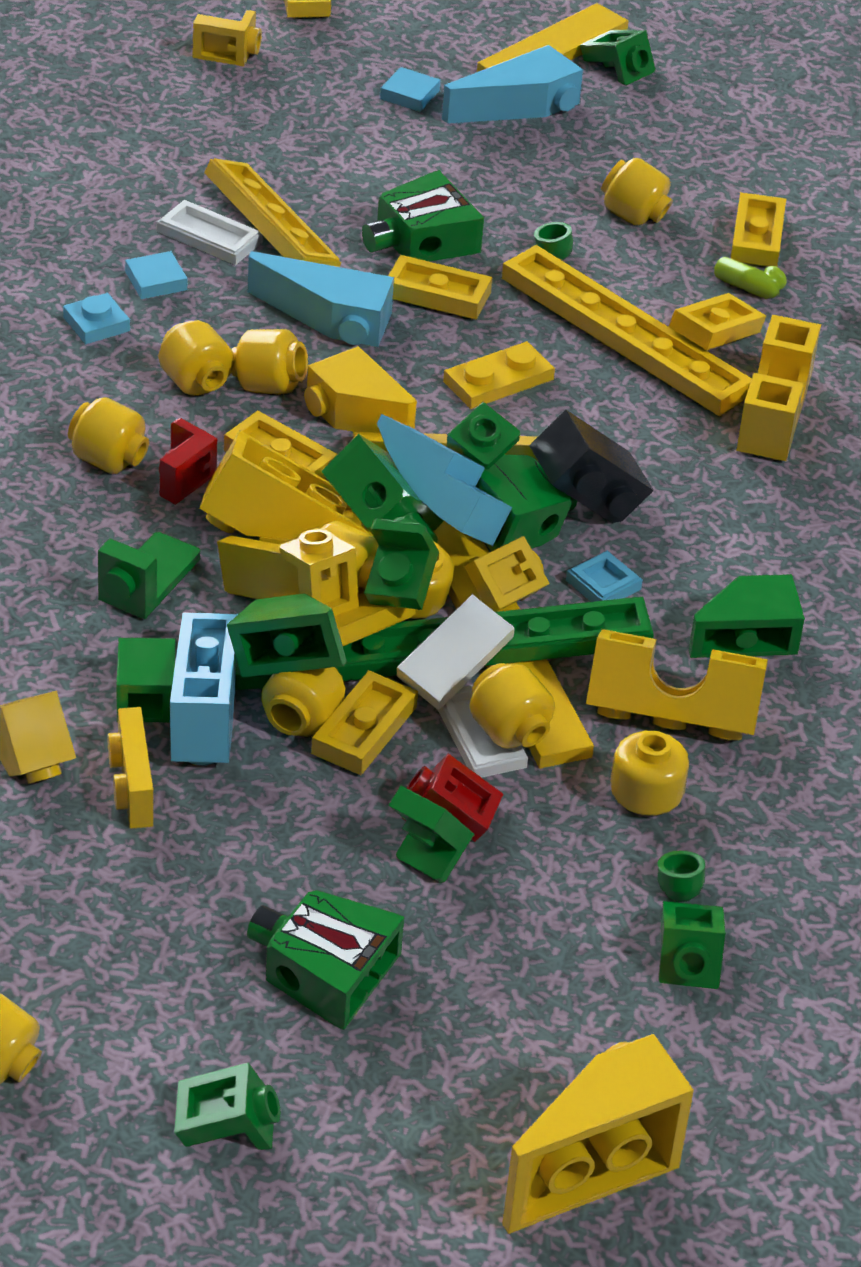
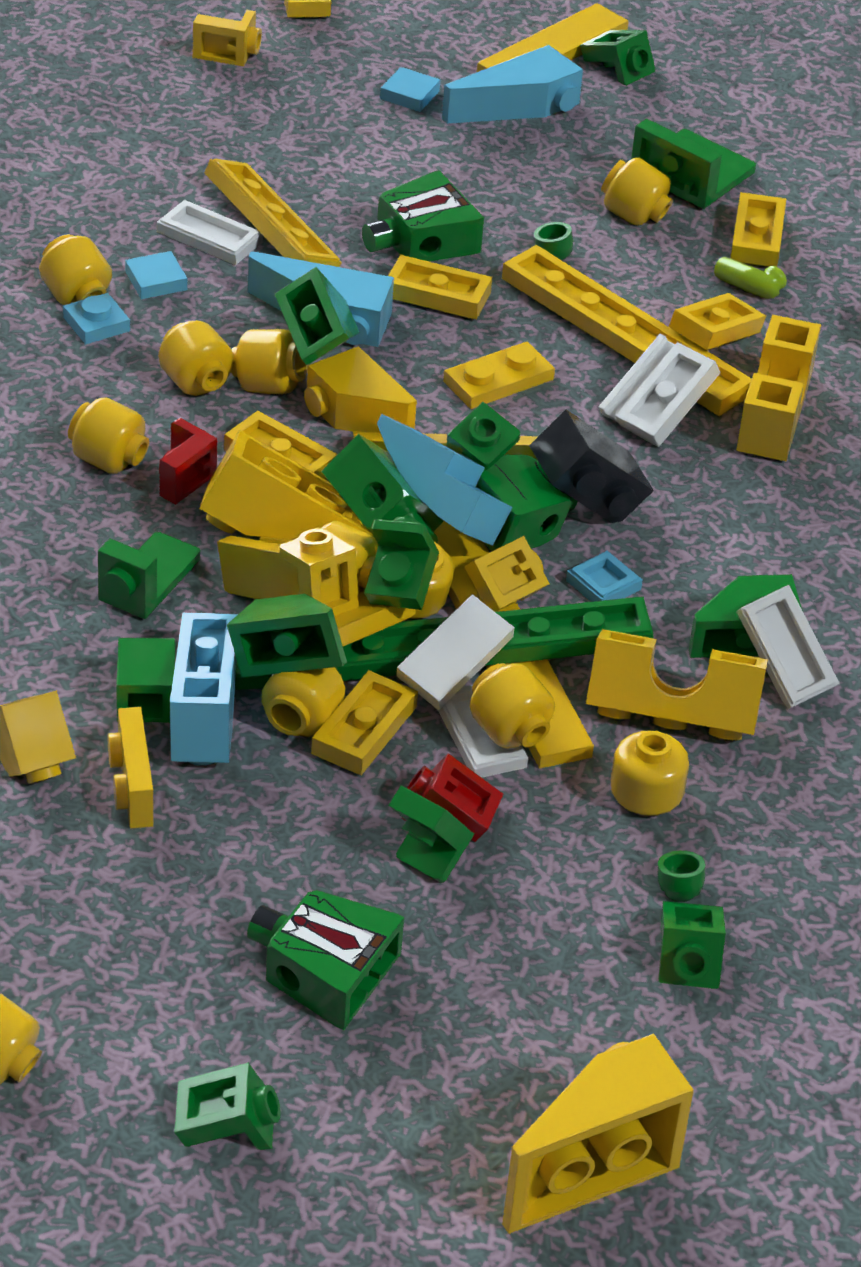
none -> yellow head [39,234,112,305]
none -> green slope [275,267,360,365]
none -> white plate [598,333,720,447]
none -> green bracket [631,118,756,209]
none -> white tile [736,585,840,709]

